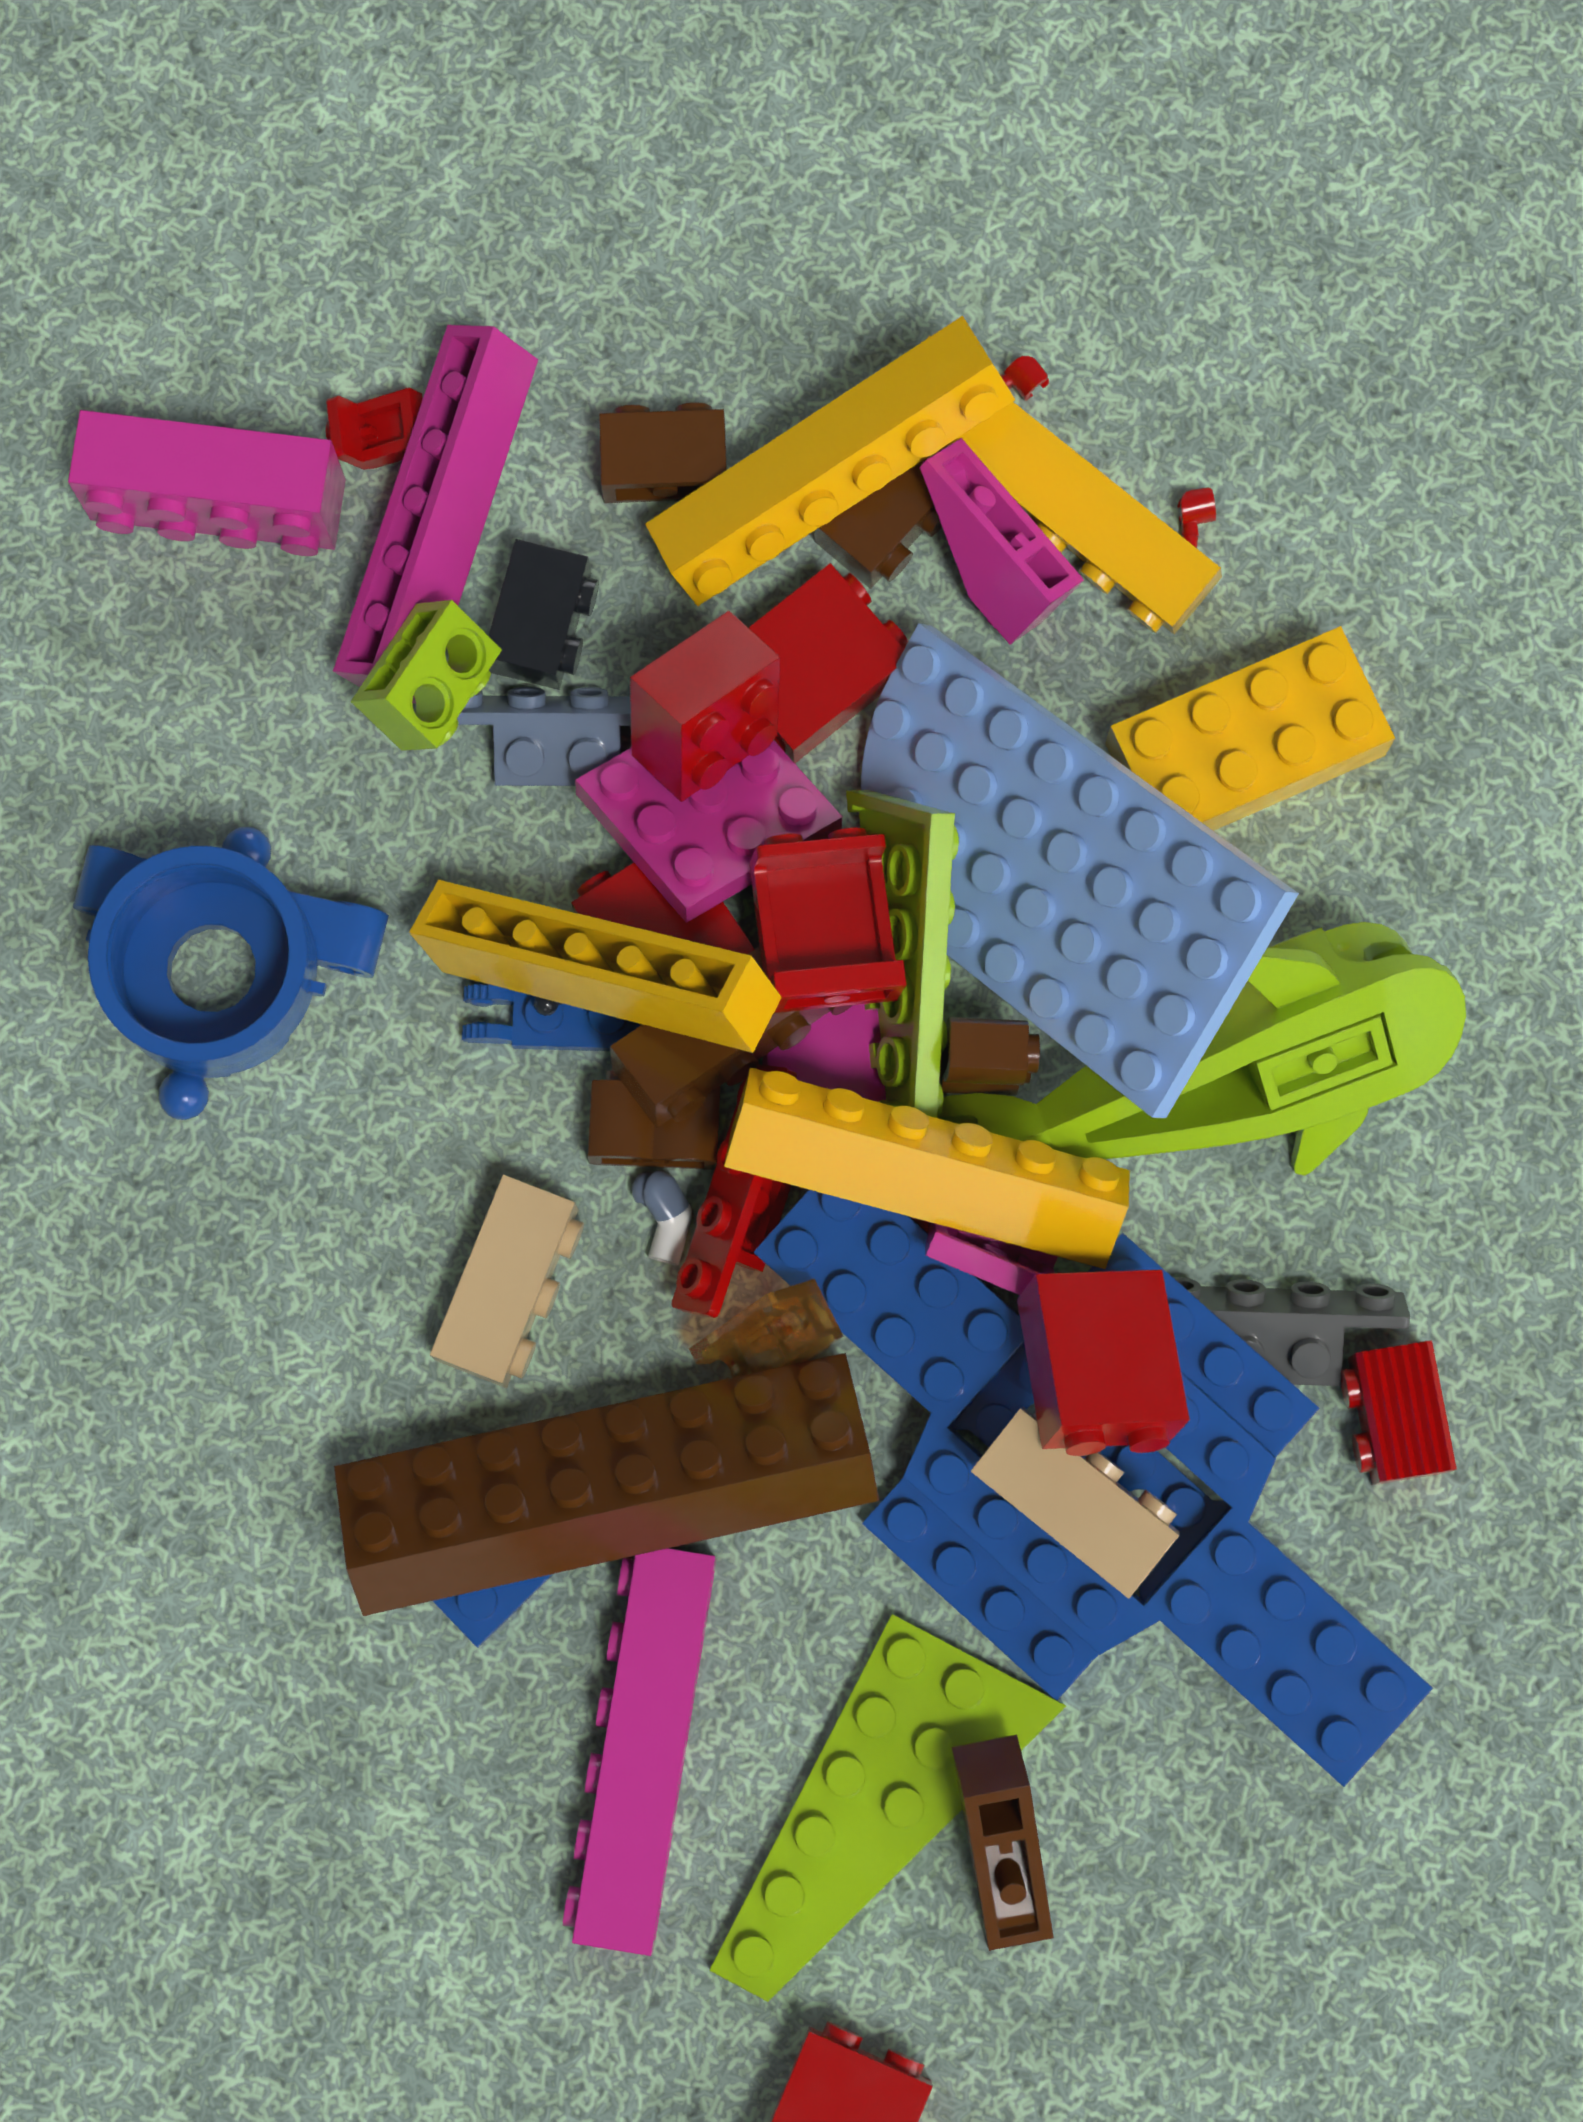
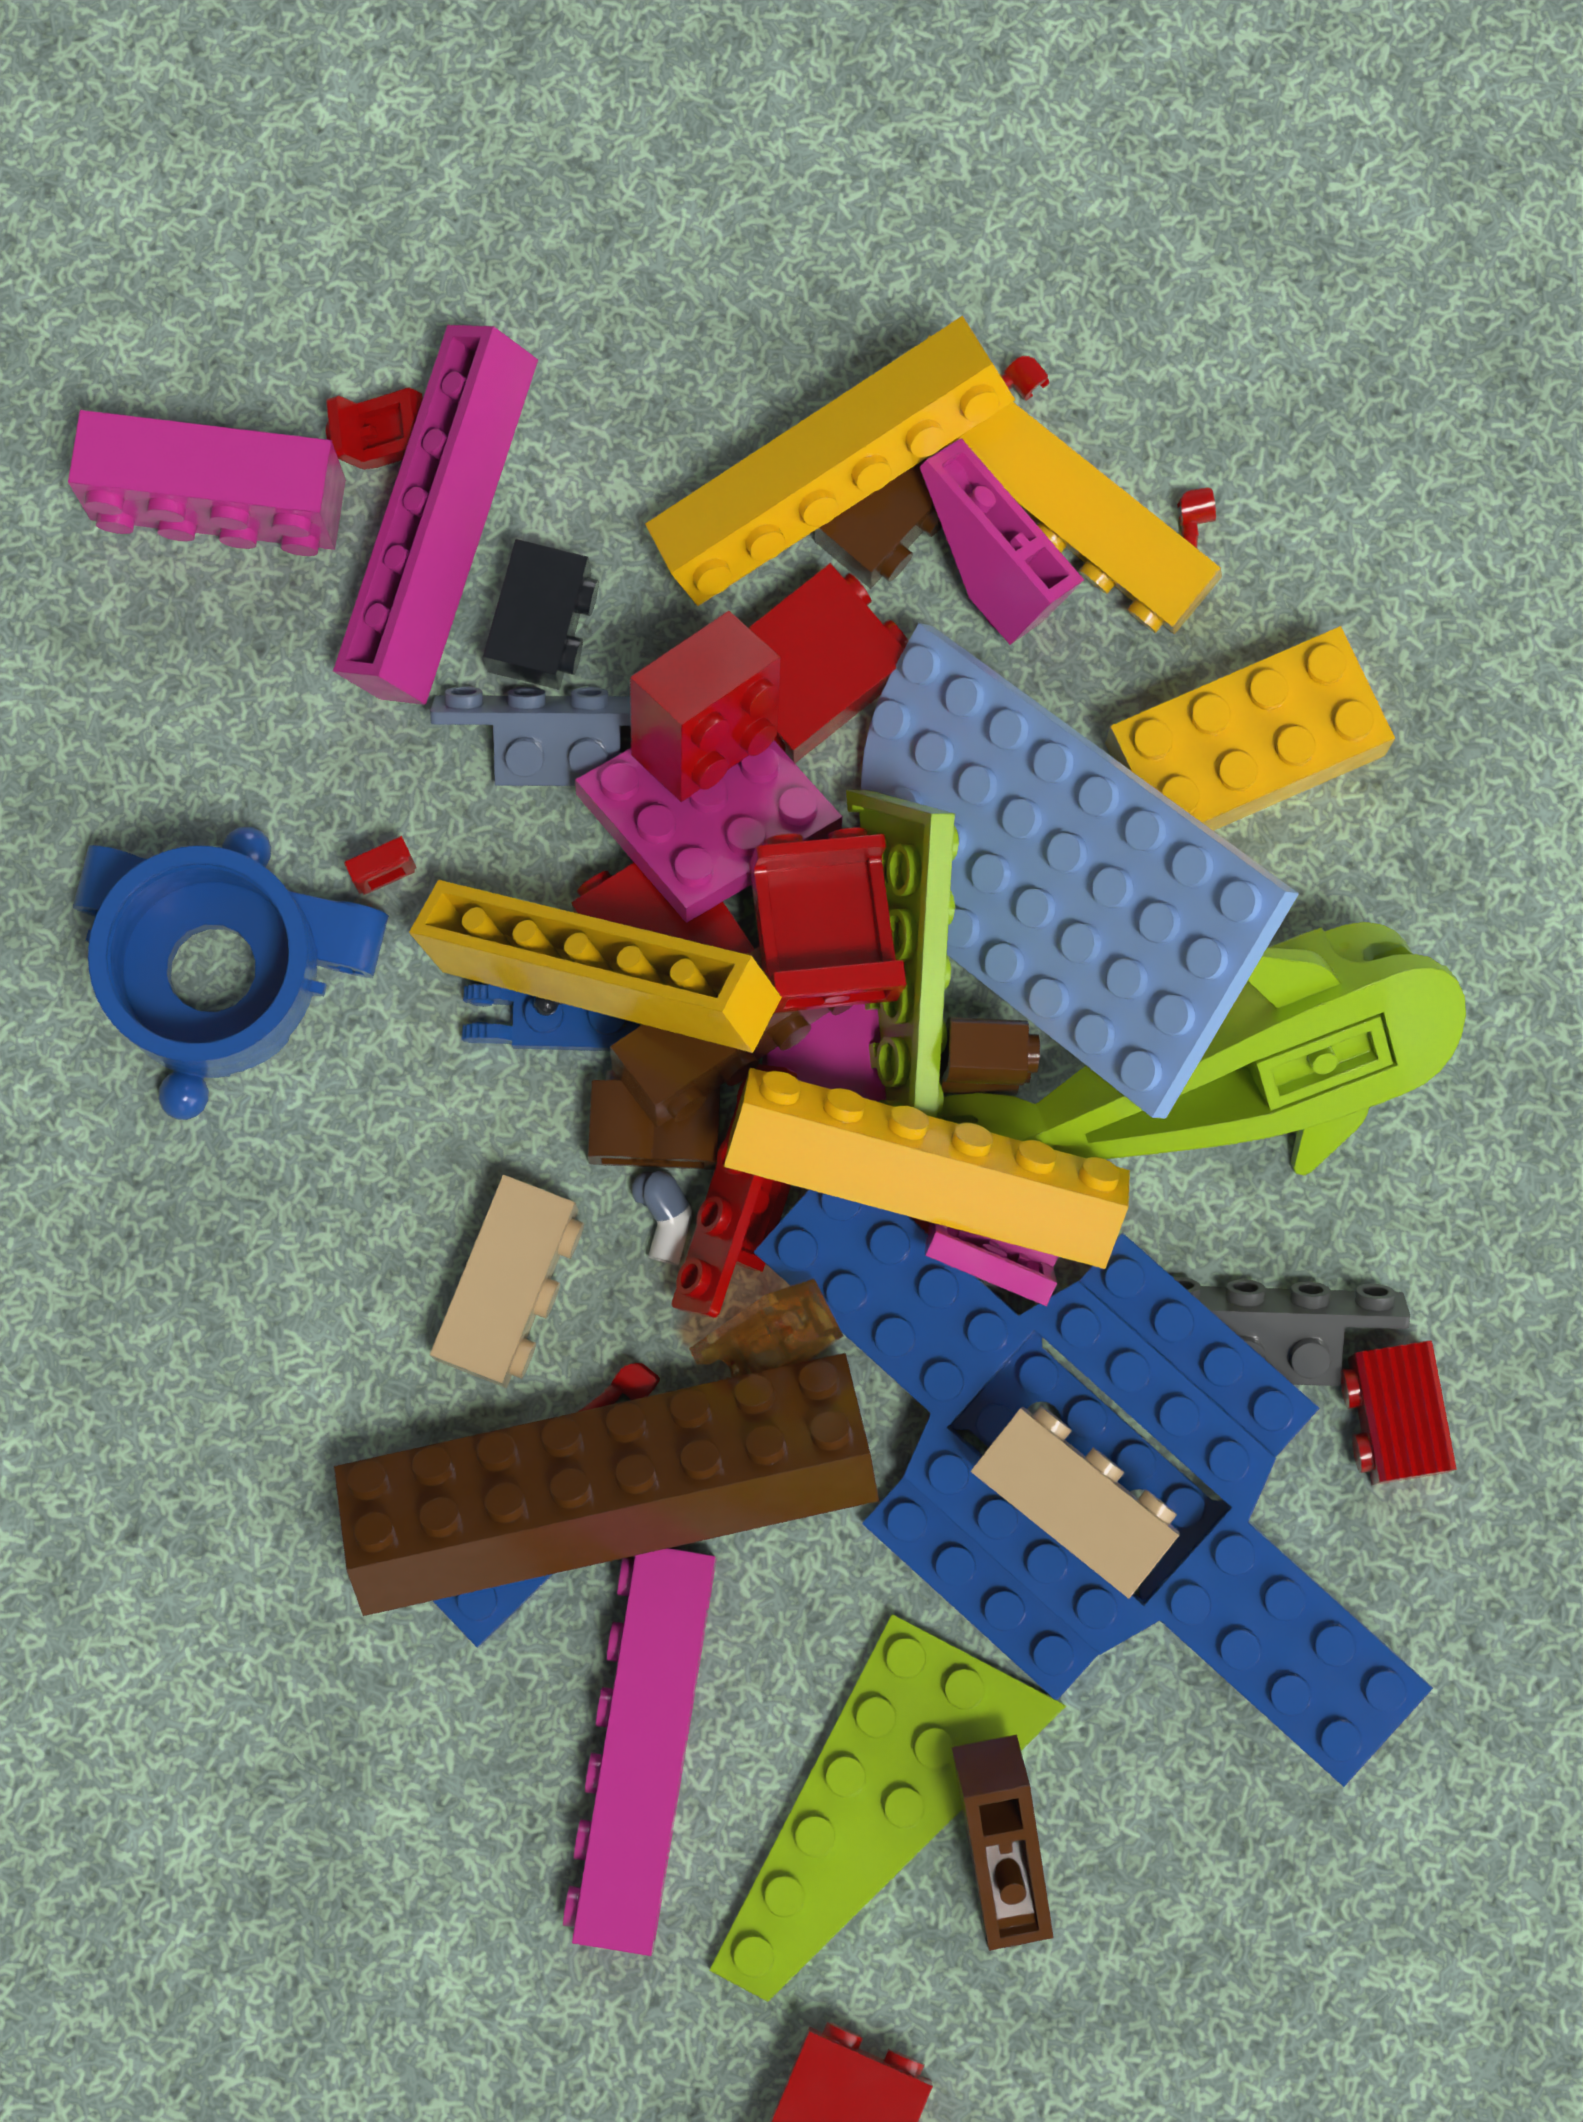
lime brick [350,600,502,751] -> none
reddish brown brick [599,402,727,503] -> none
red brick [1017,1270,1190,1456] -> none
none -> red tile [344,836,417,895]
none -> red hand [578,1362,660,1412]

